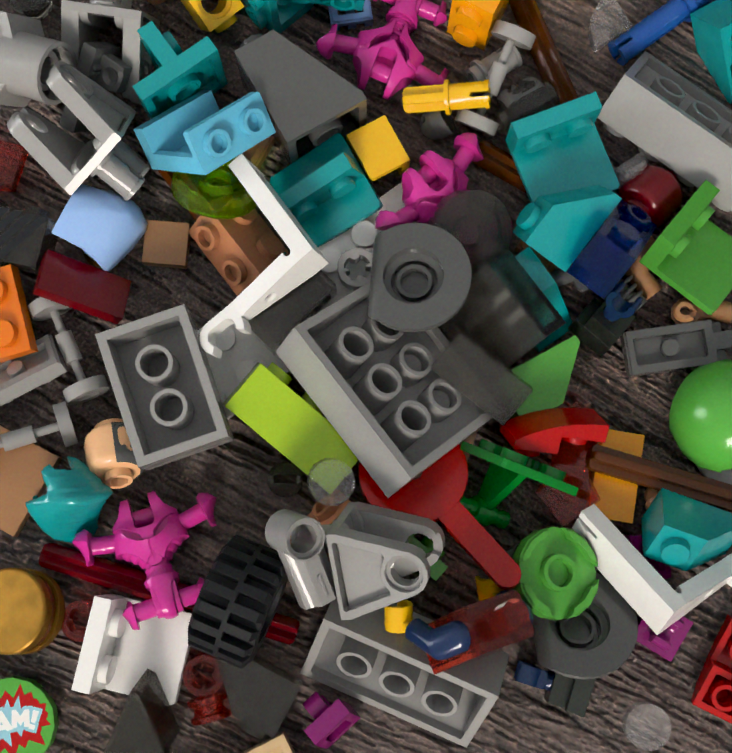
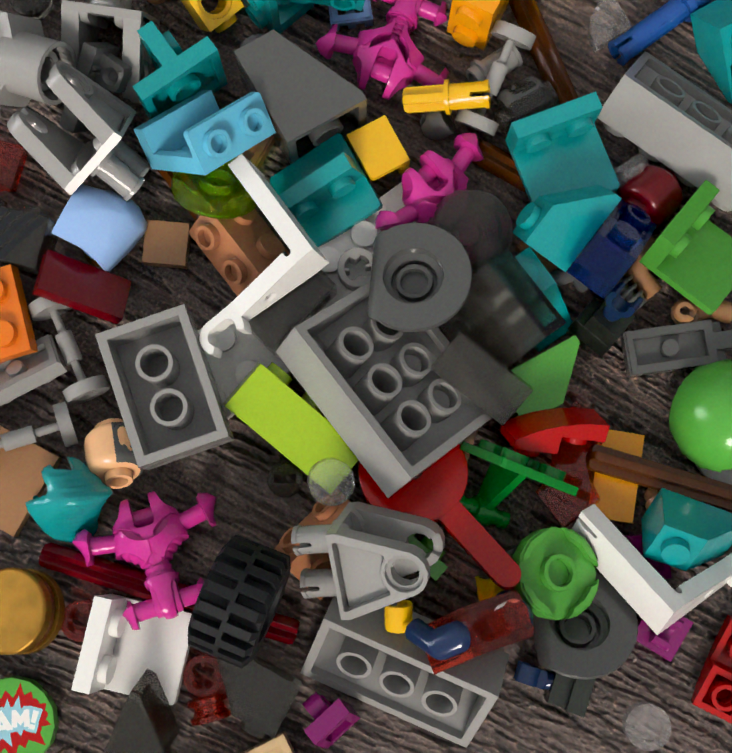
light grey piece [265,509,336,610] -> none

